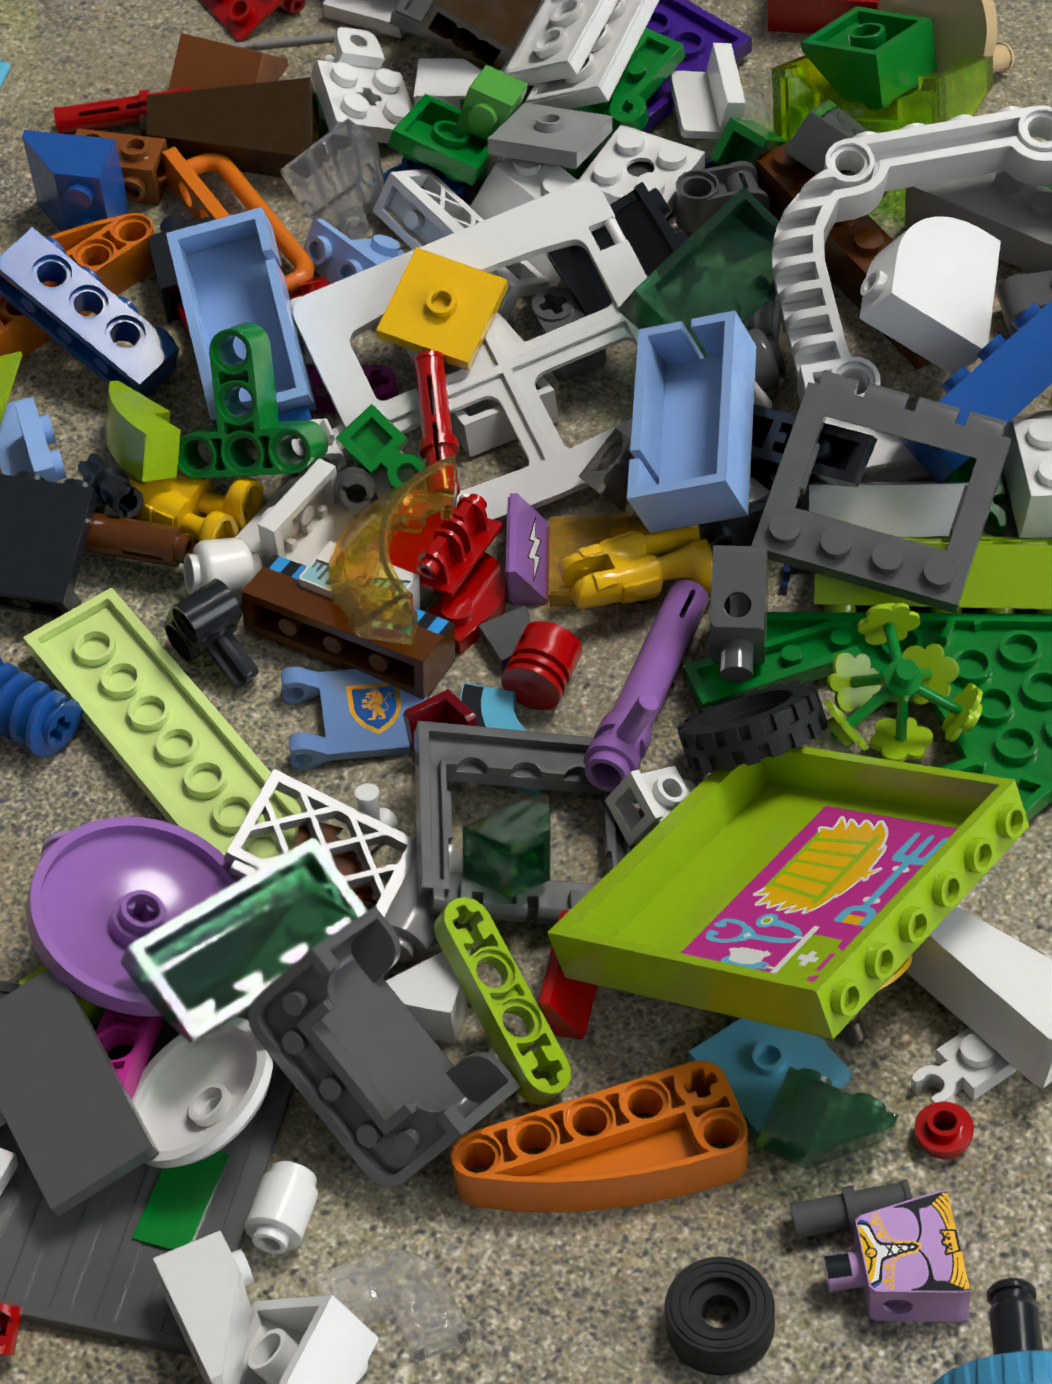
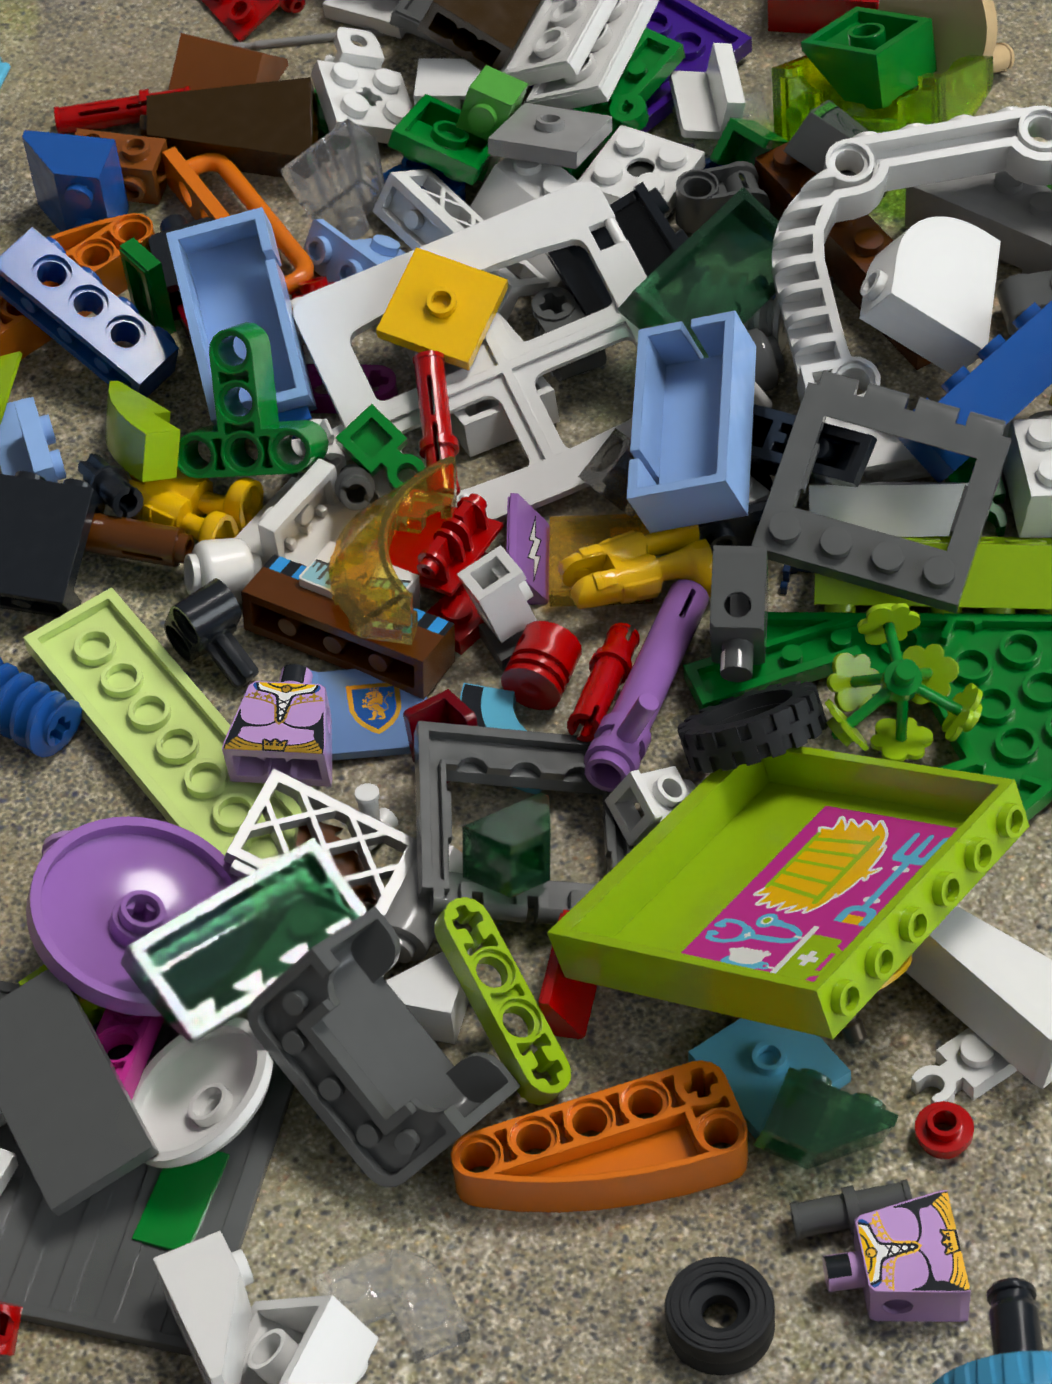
white brick [244,1161,318,1254] -> none
none -> green tile [119,238,176,335]
none -> lavender torso [222,664,332,787]
none -> white brick [457,545,537,643]
none -> red pin [567,622,640,742]

